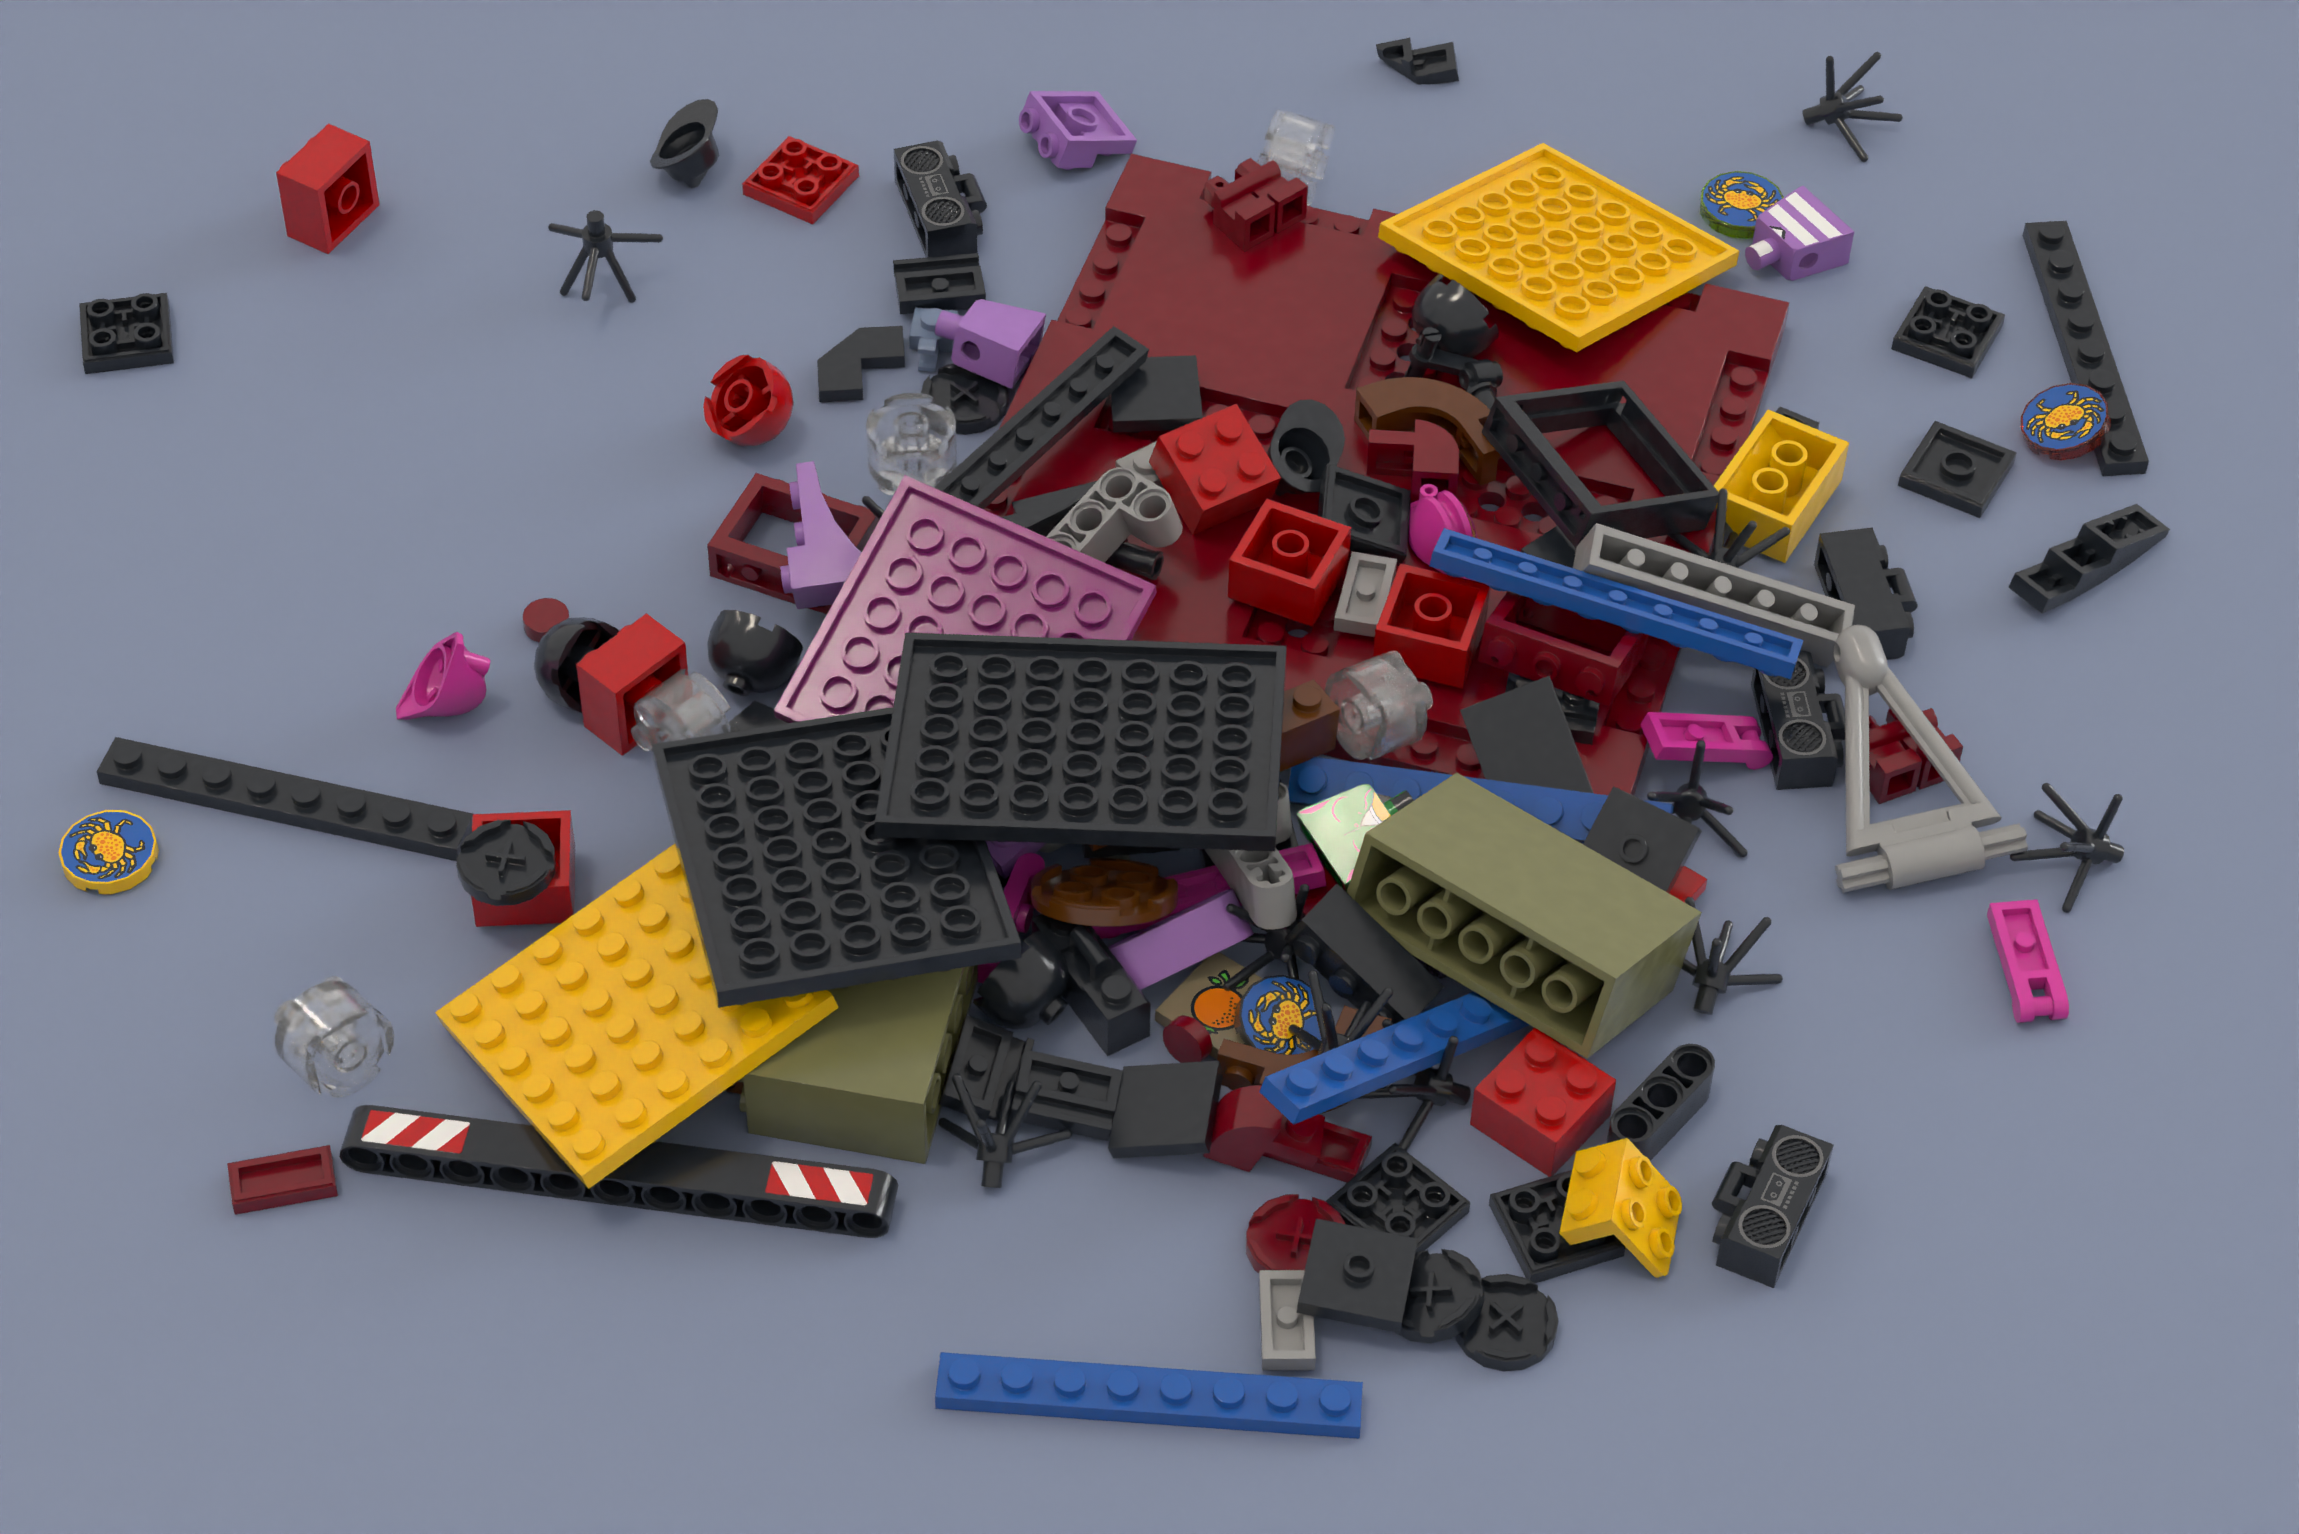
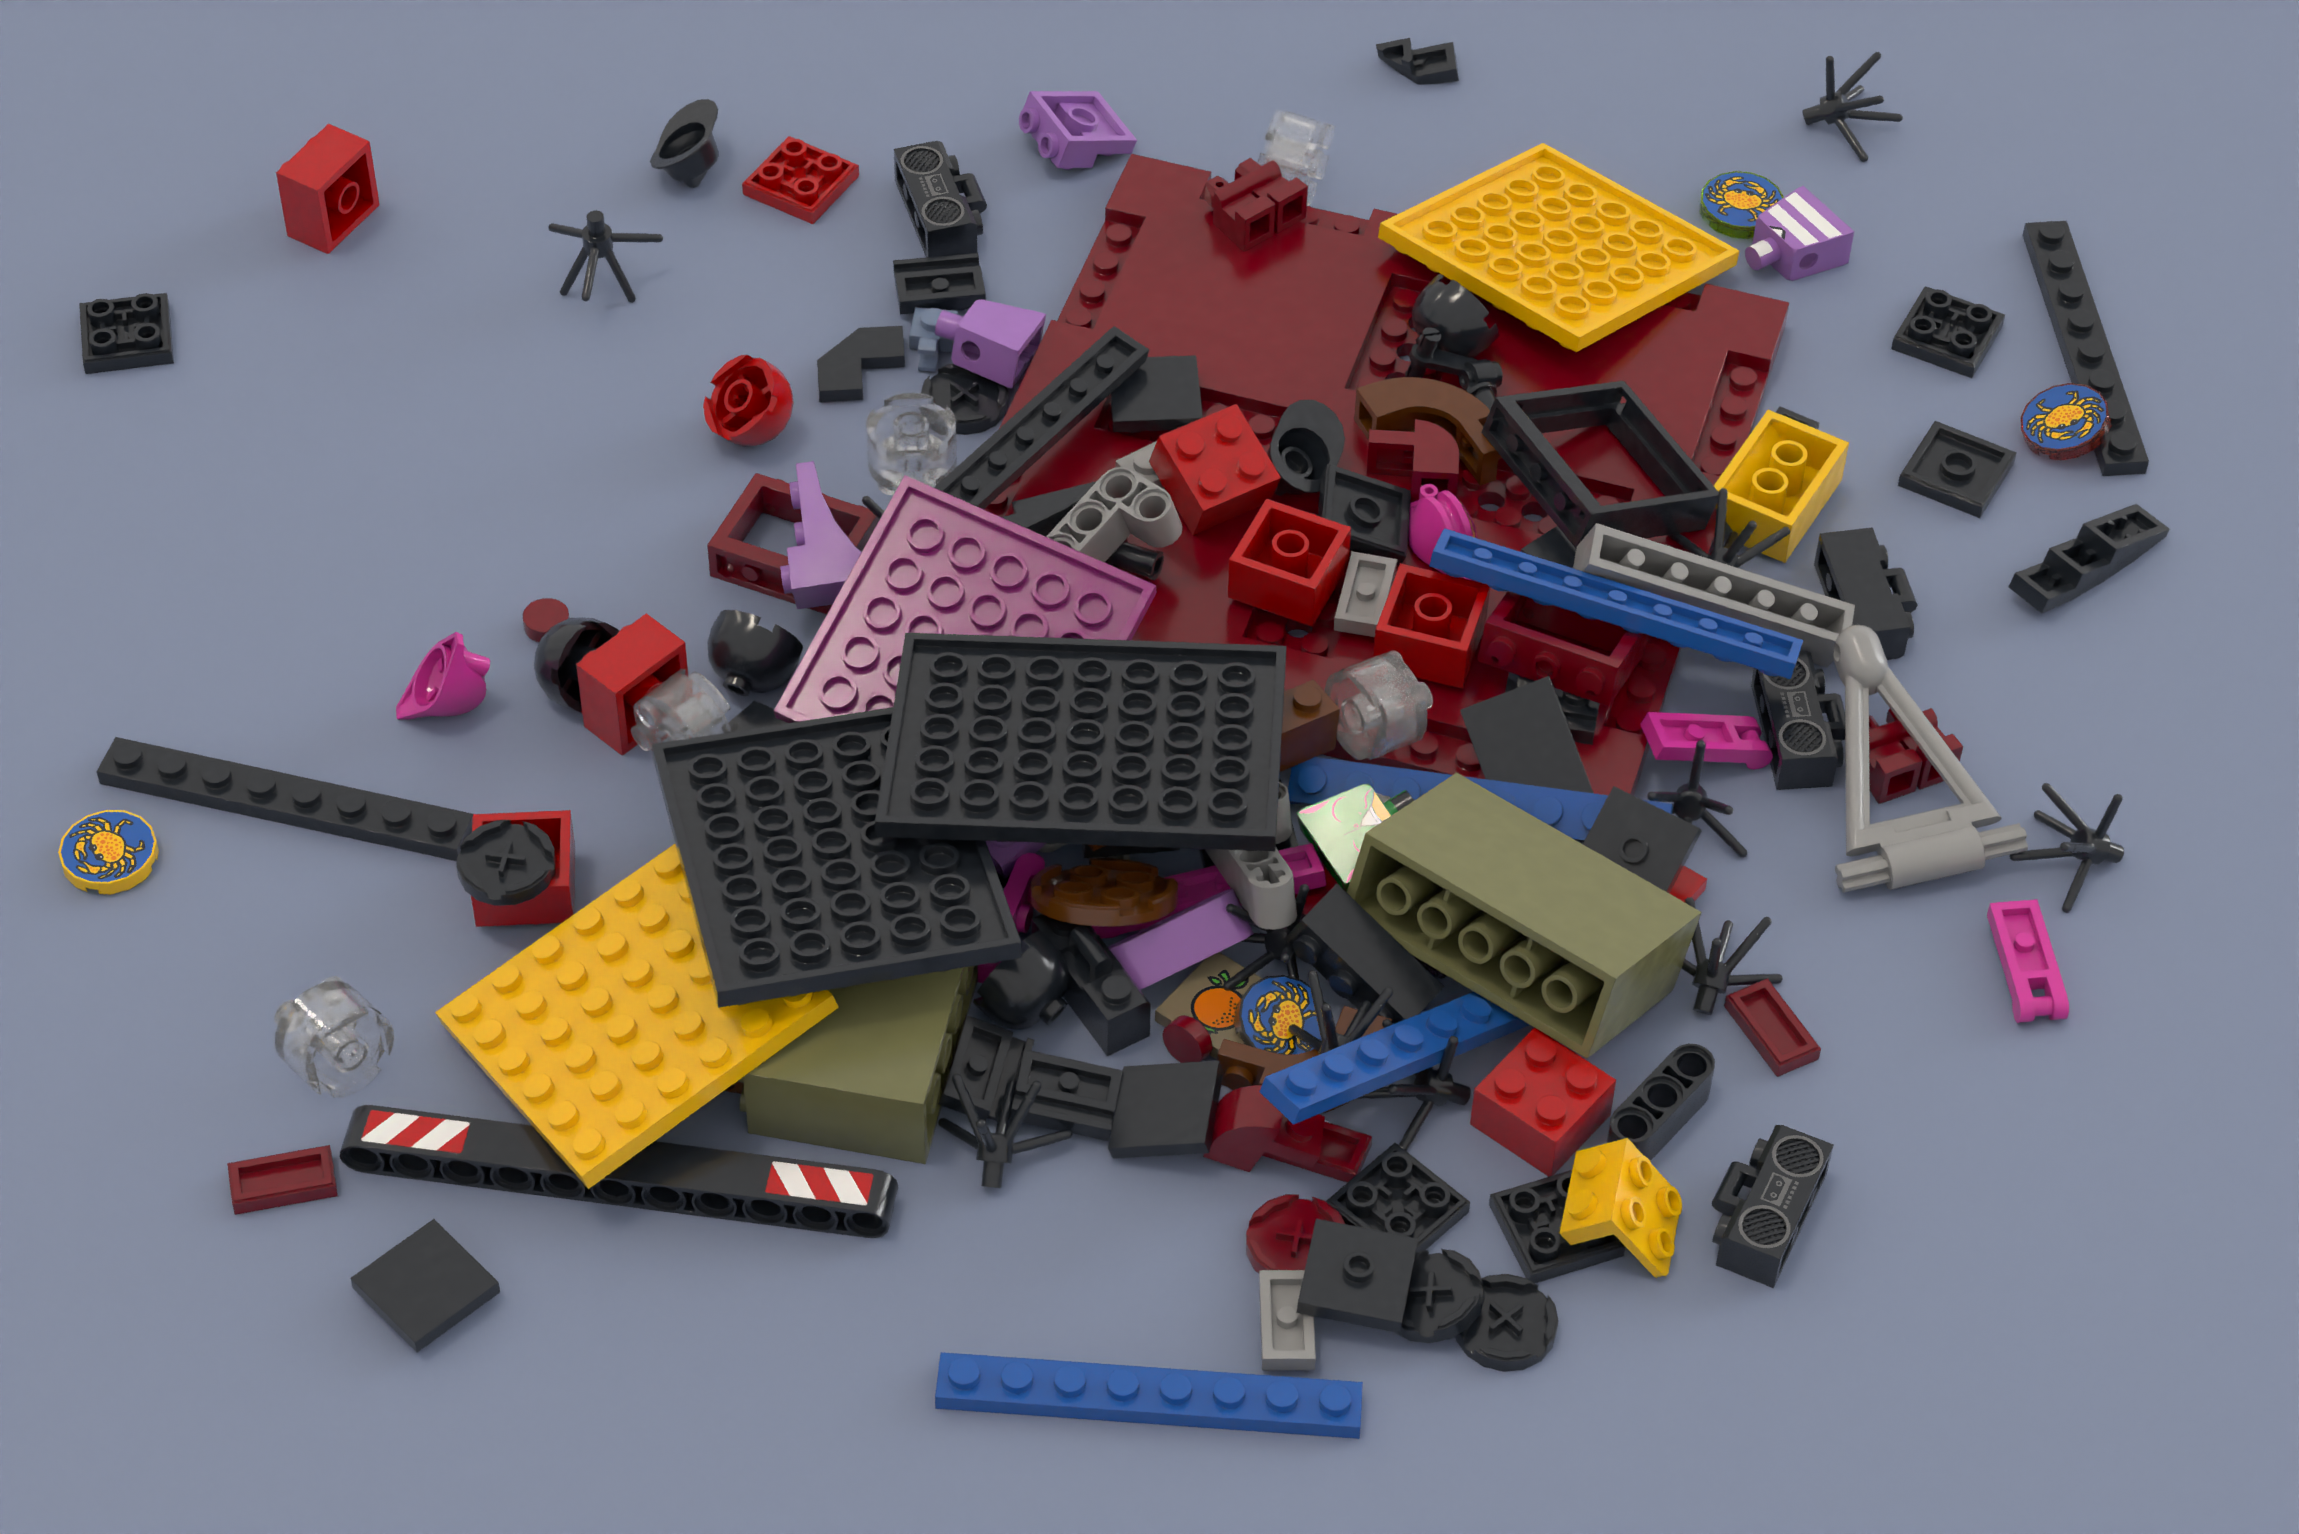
none -> black tile [350,1219,500,1353]
none -> dark red tile [1724,978,1821,1077]

